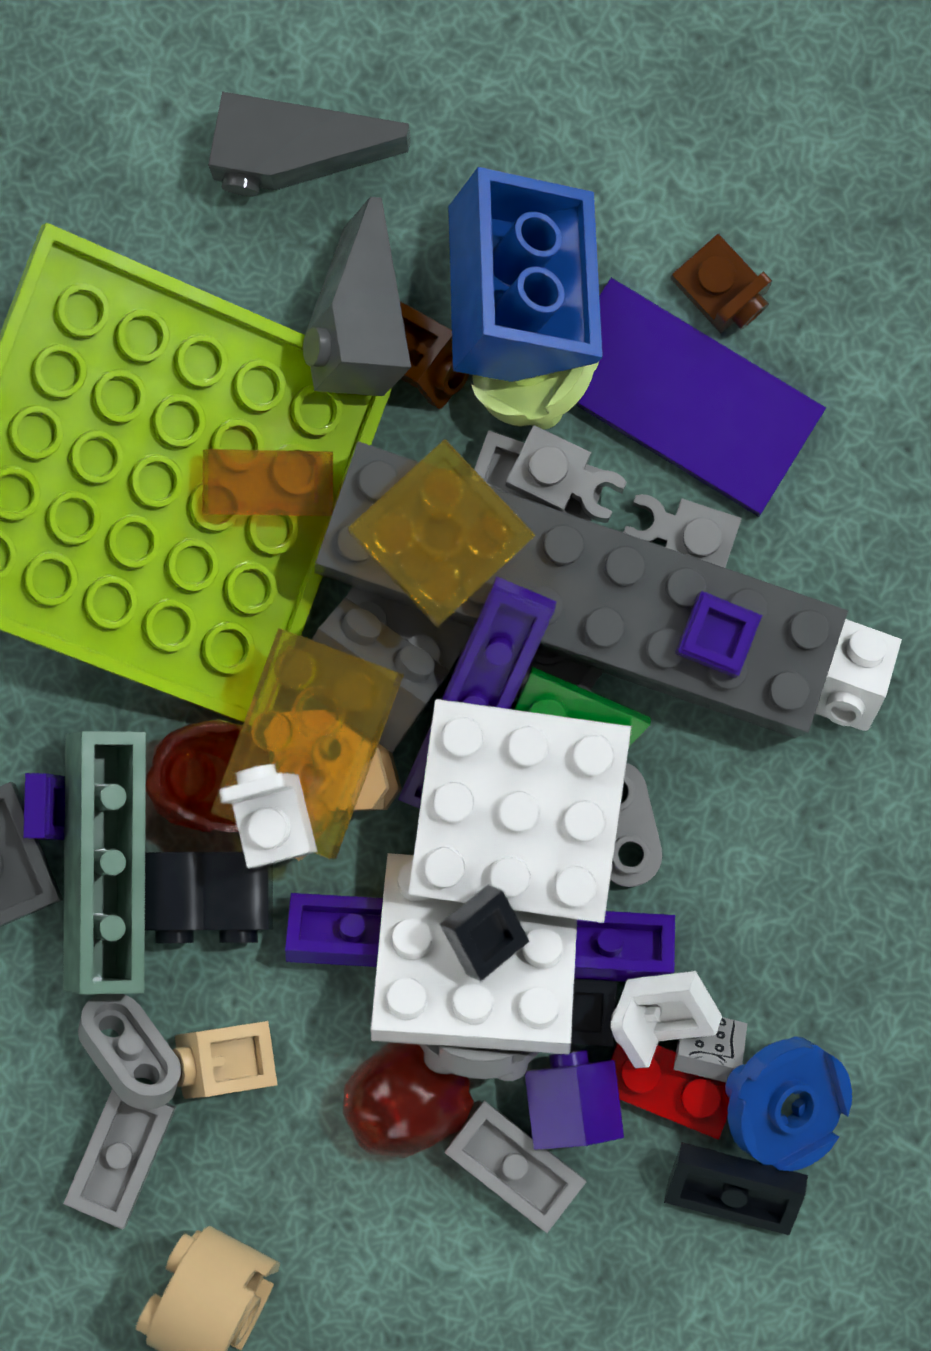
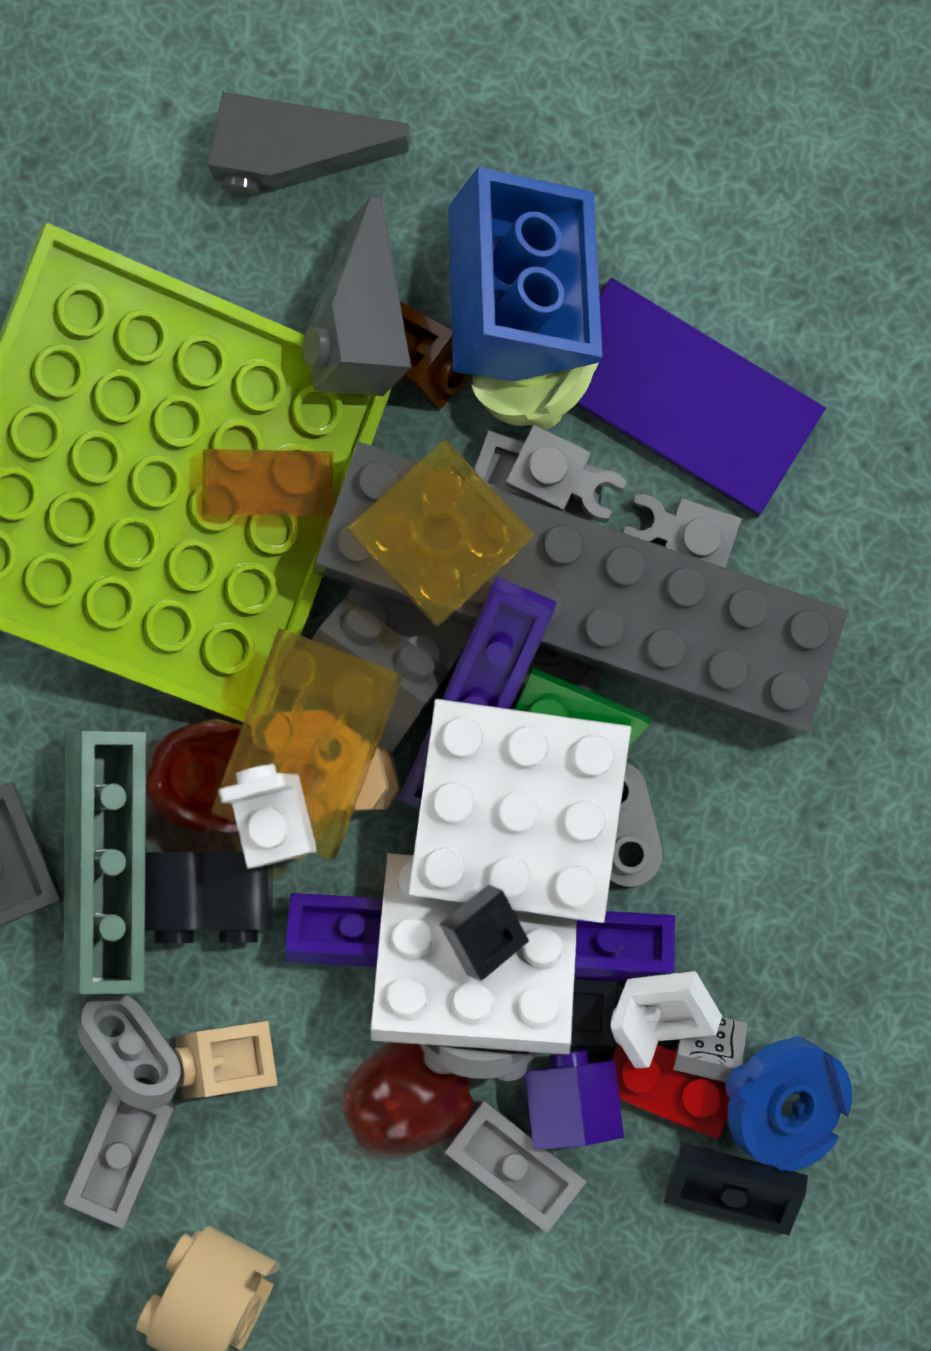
dark purple tile [23,773,65,840] -> none
reddish brown bracket [671,233,772,333] -> none
dark purple tile [675,591,762,678] -> none
white bracket [815,619,902,731] -> none

